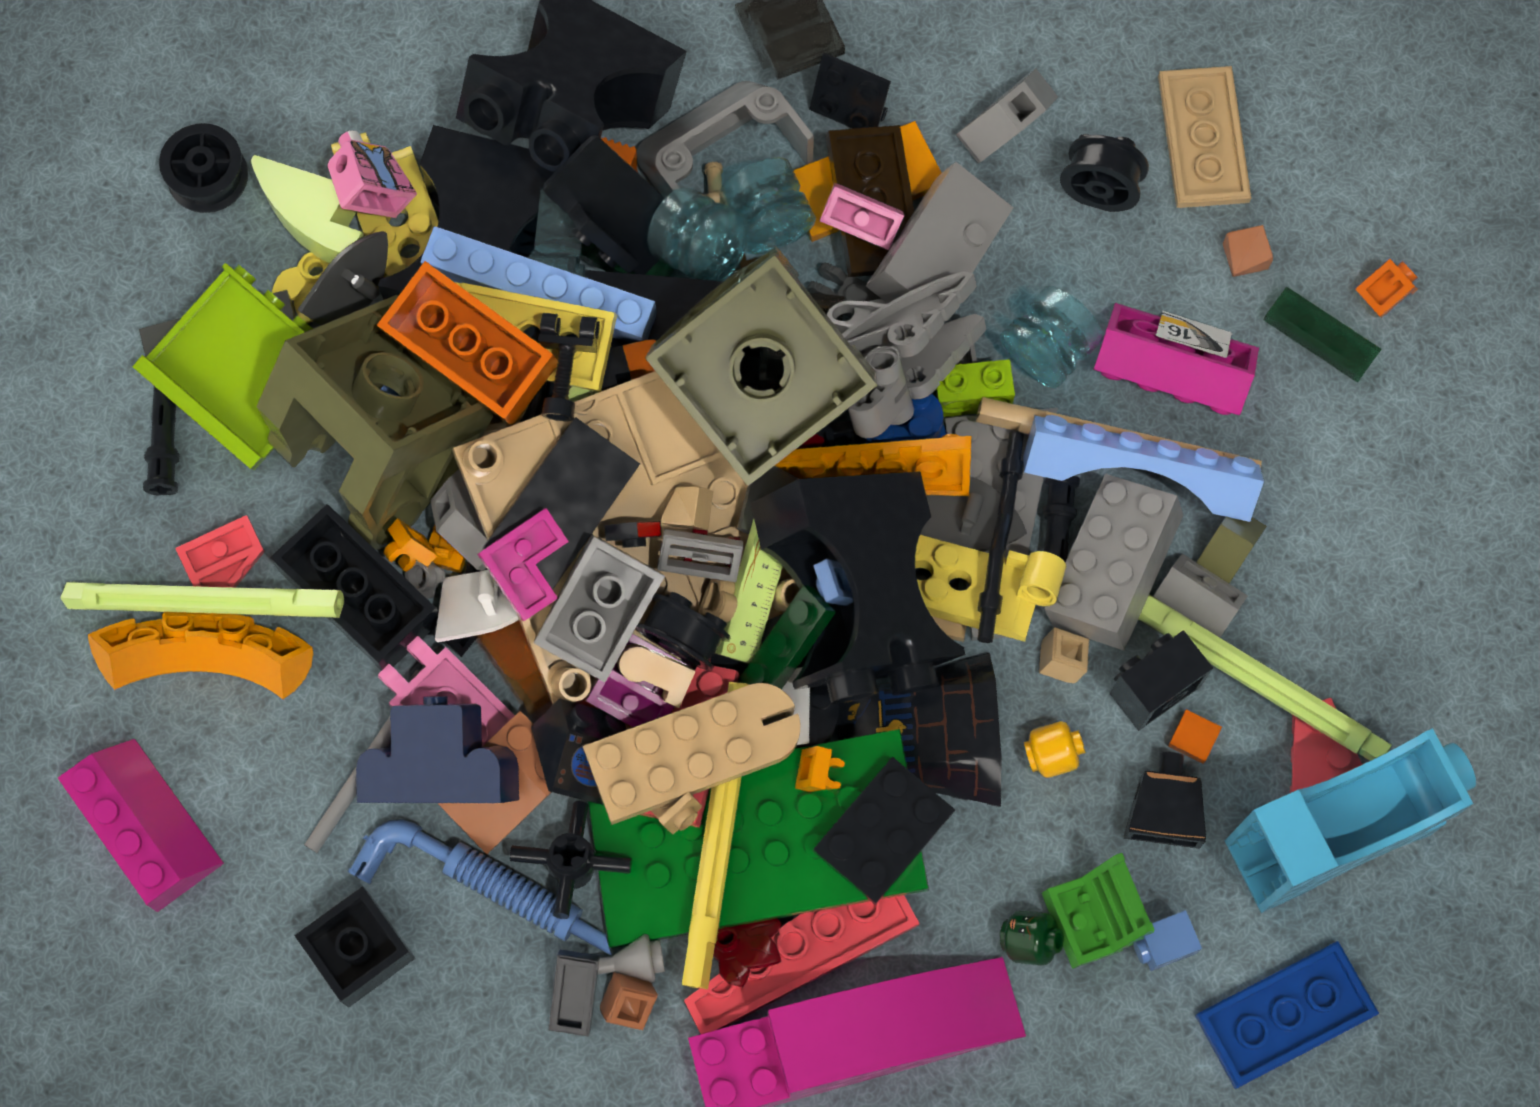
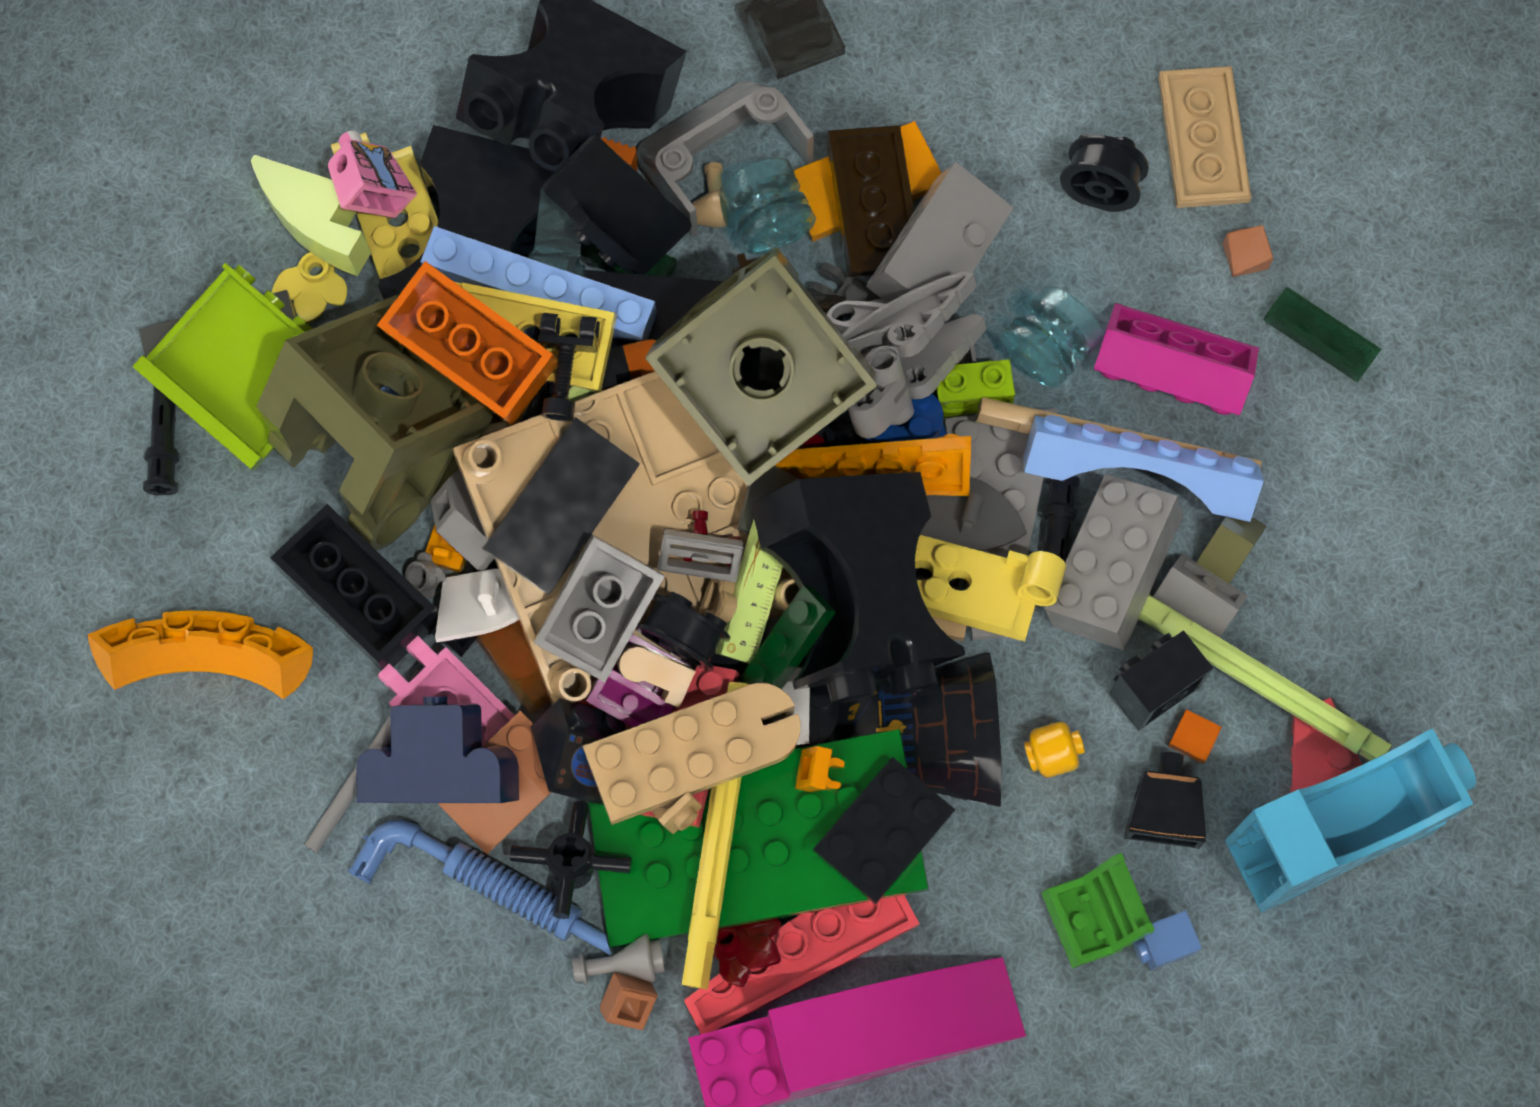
dark pink slope [58,739,224,912] -> none
yellowish green piece [60,582,344,618] -> none
black wheel [159,123,248,213] -> none
coral wing [175,515,265,588] -> none
black brick [294,886,416,1008] -> none
dark grey shield [298,231,388,326] -> none
light orange tile [383,518,438,572] -> none
dark pink plate [477,508,569,621] -> none
tile [548,949,600,1037] -> none
black plate [604,521,662,548] -> none
clear light blue wheel [647,187,749,281] -> none
tan slope [661,486,714,530] -> none
black hinge [809,53,891,129] -> none
medium blue plate [813,559,853,606] -> none
bright pink slope [820,183,904,250] -> none
light grey slope [956,68,1058,163] -> none
black bar [977,431,1024,643] -> none
dark green head [1000,910,1064,966] -> none
tan slope [1039,627,1089,683] -> none
sticker [1156,311,1232,358] -> none
blue tile [1195,941,1379,1089] -> none
orange bracket [1355,259,1418,318] -> none

